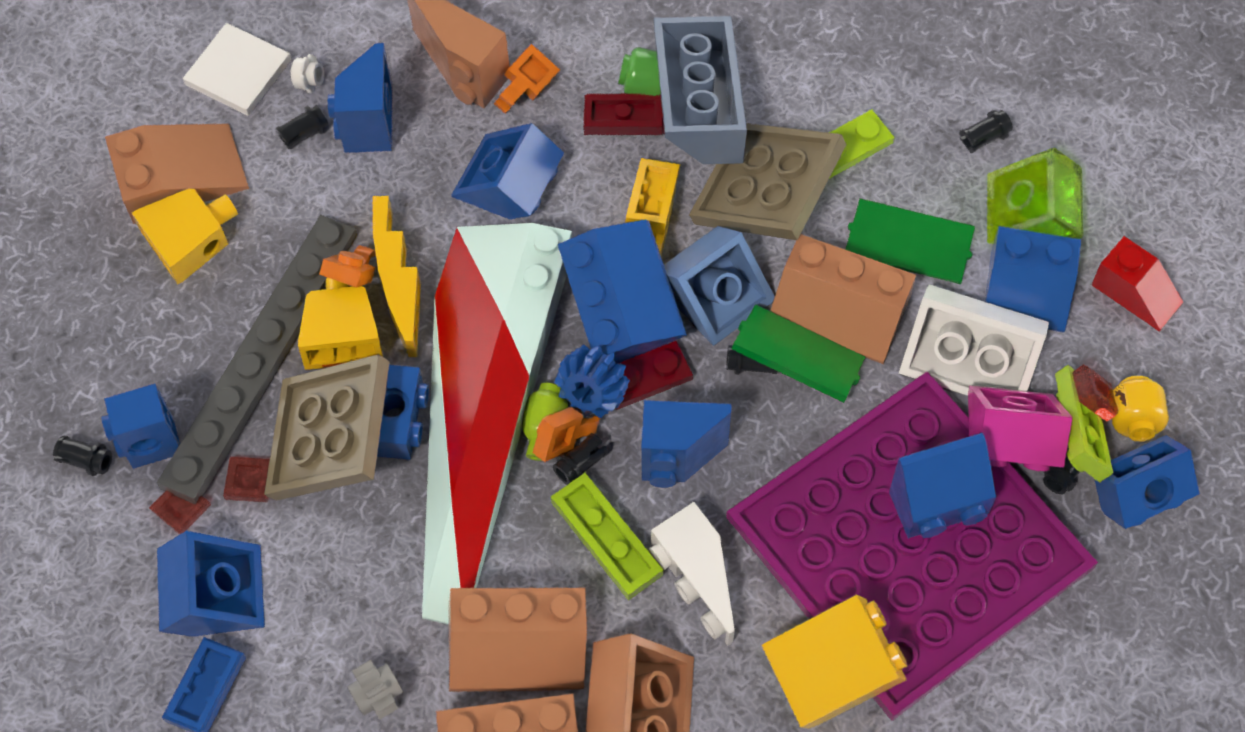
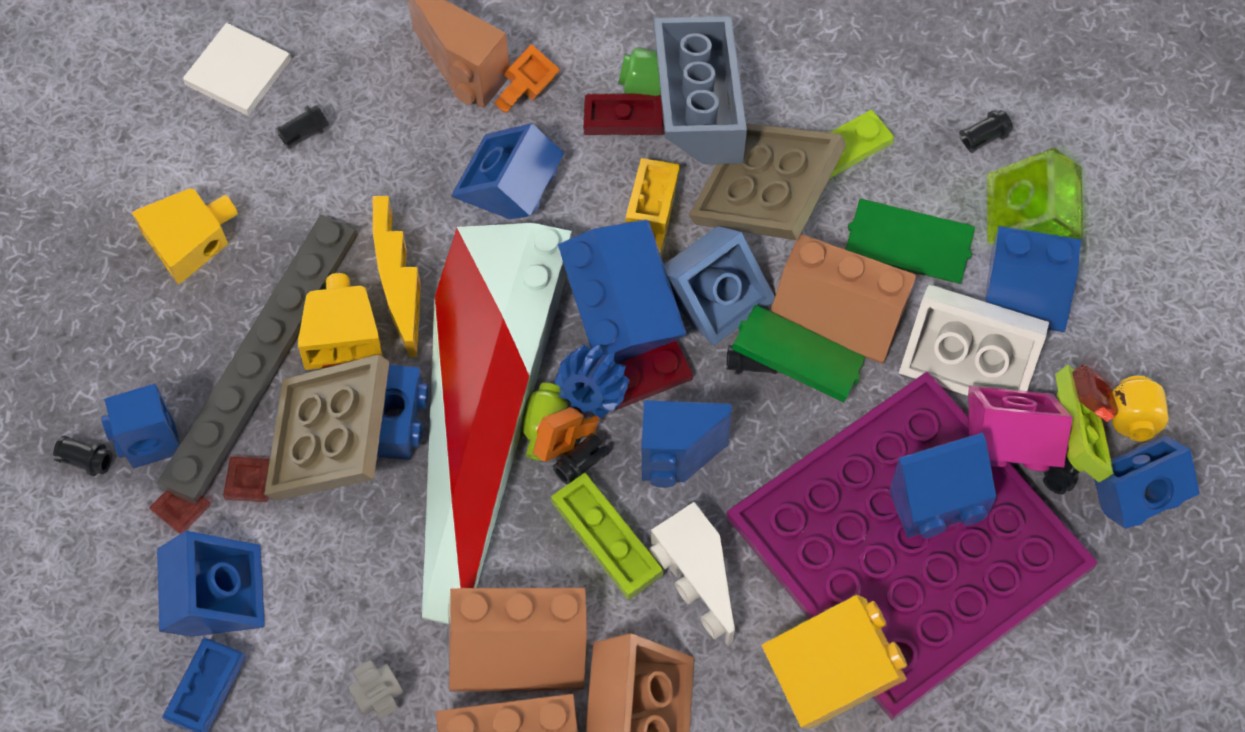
nougat slope [105,124,249,224] -> none
white plate [291,54,324,93] -> none
orange plate [319,245,376,288] -> none
blue slope [327,43,393,153] -> none
red slope [1091,236,1183,332] -> none

